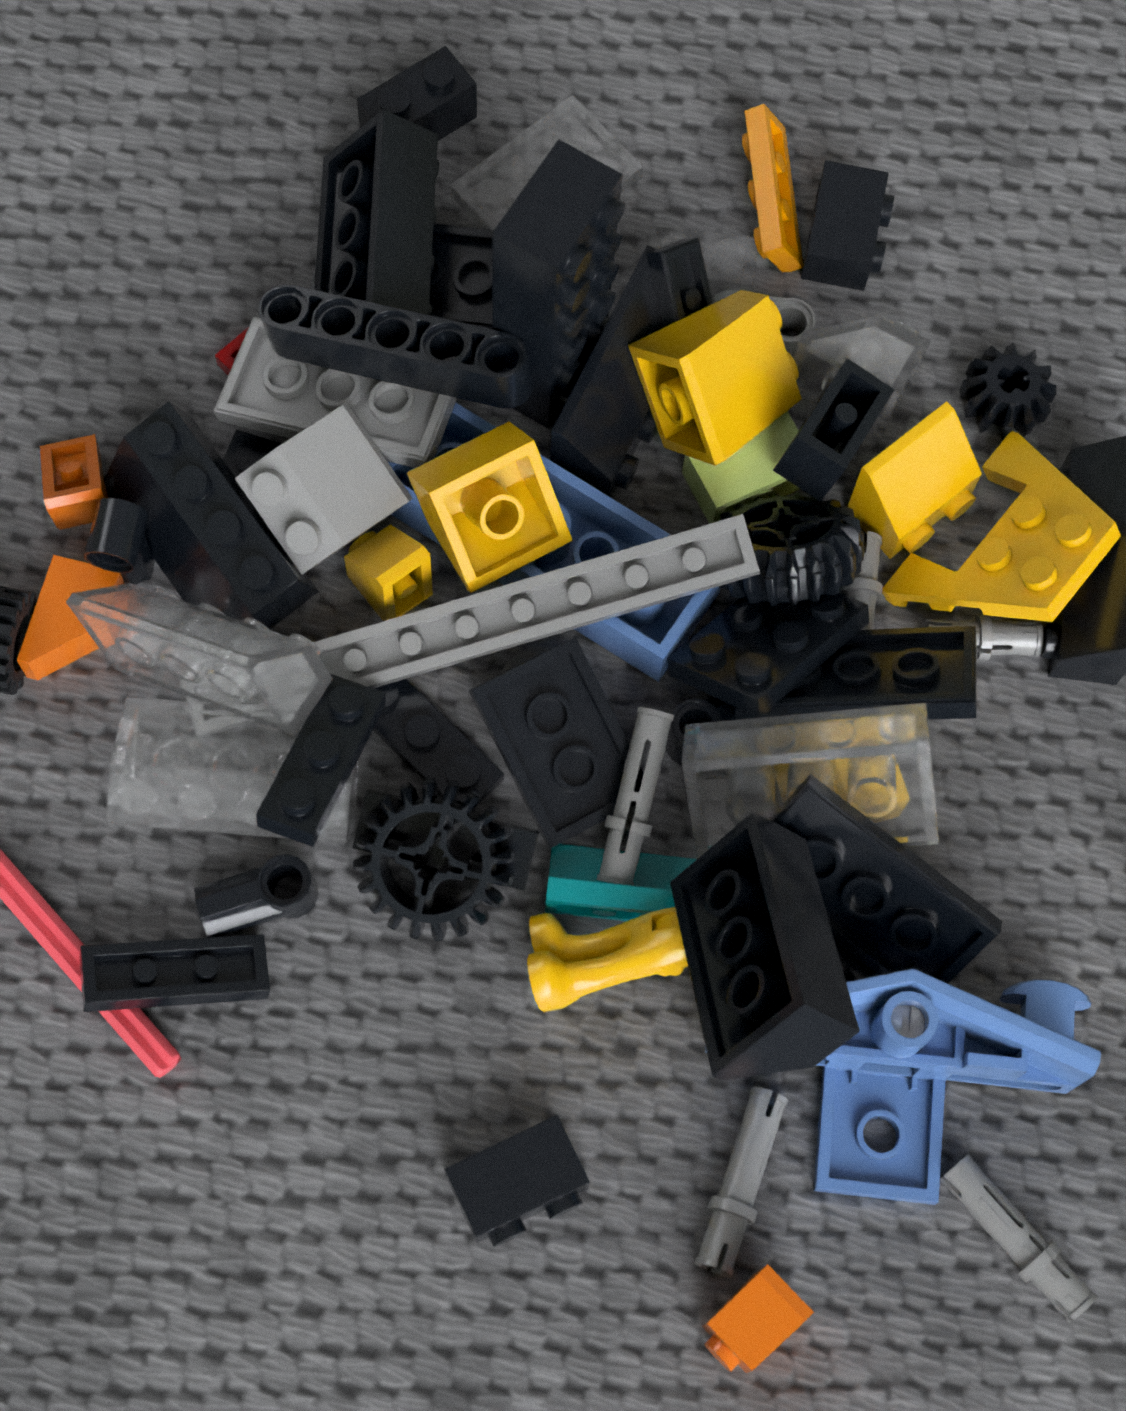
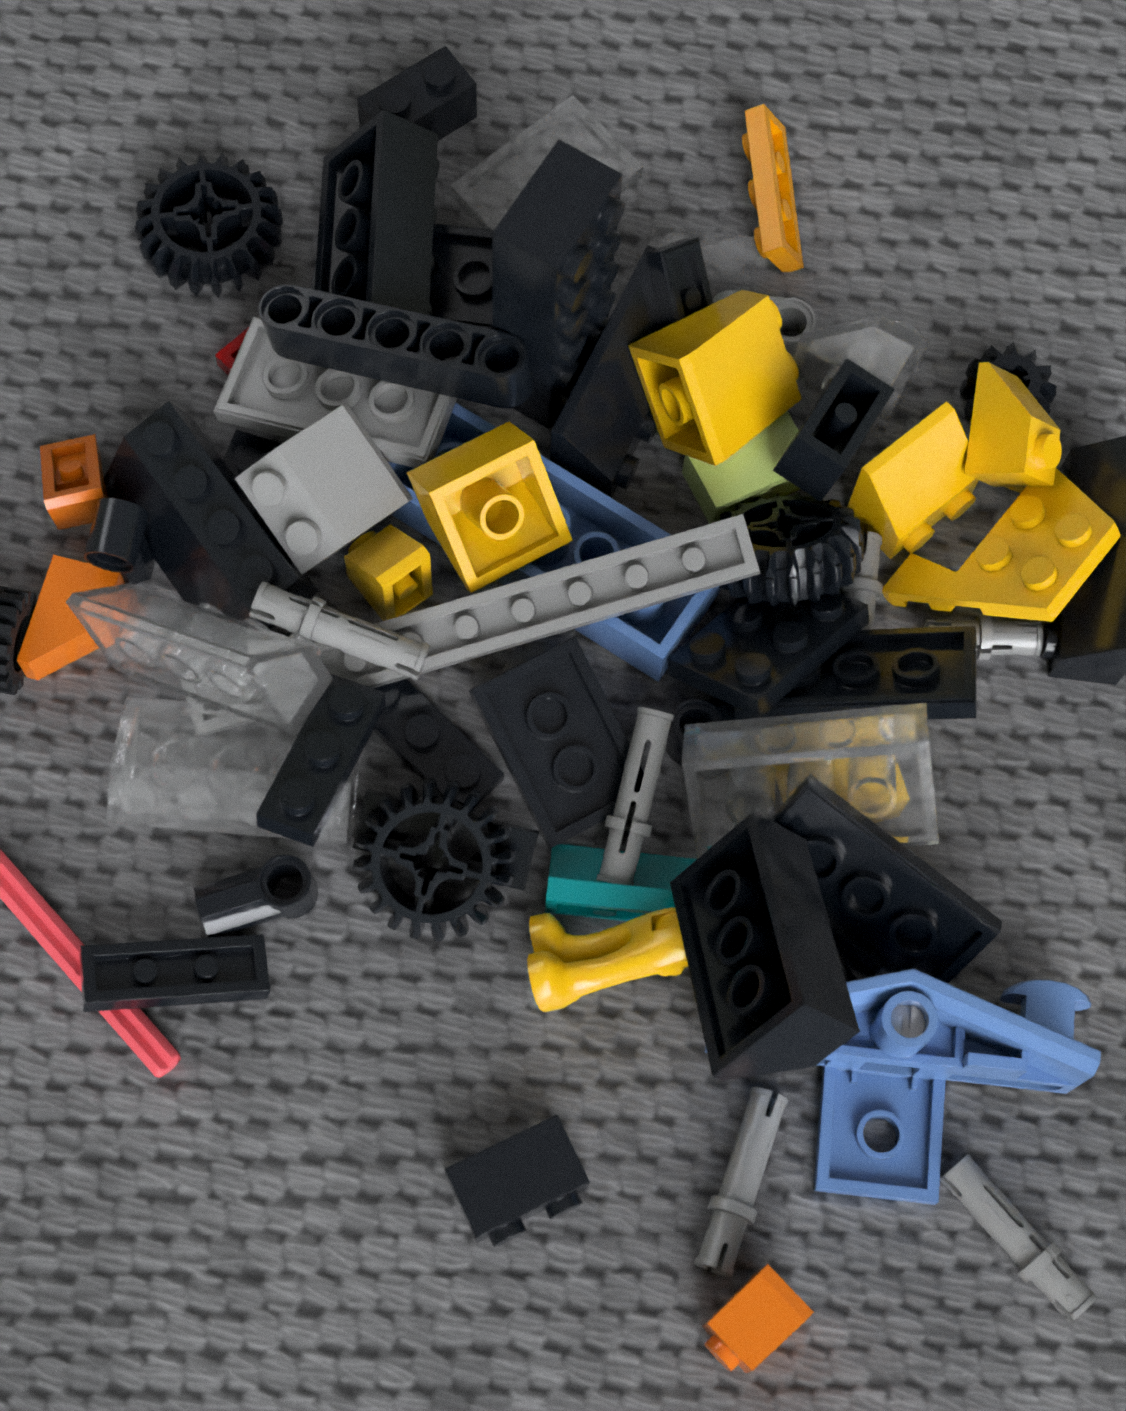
black brick [801,160,895,291] -> none
none -> black gear [135,152,283,298]
none -> light grey pin [249,581,431,681]
none -> yellow slope [964,362,1062,487]

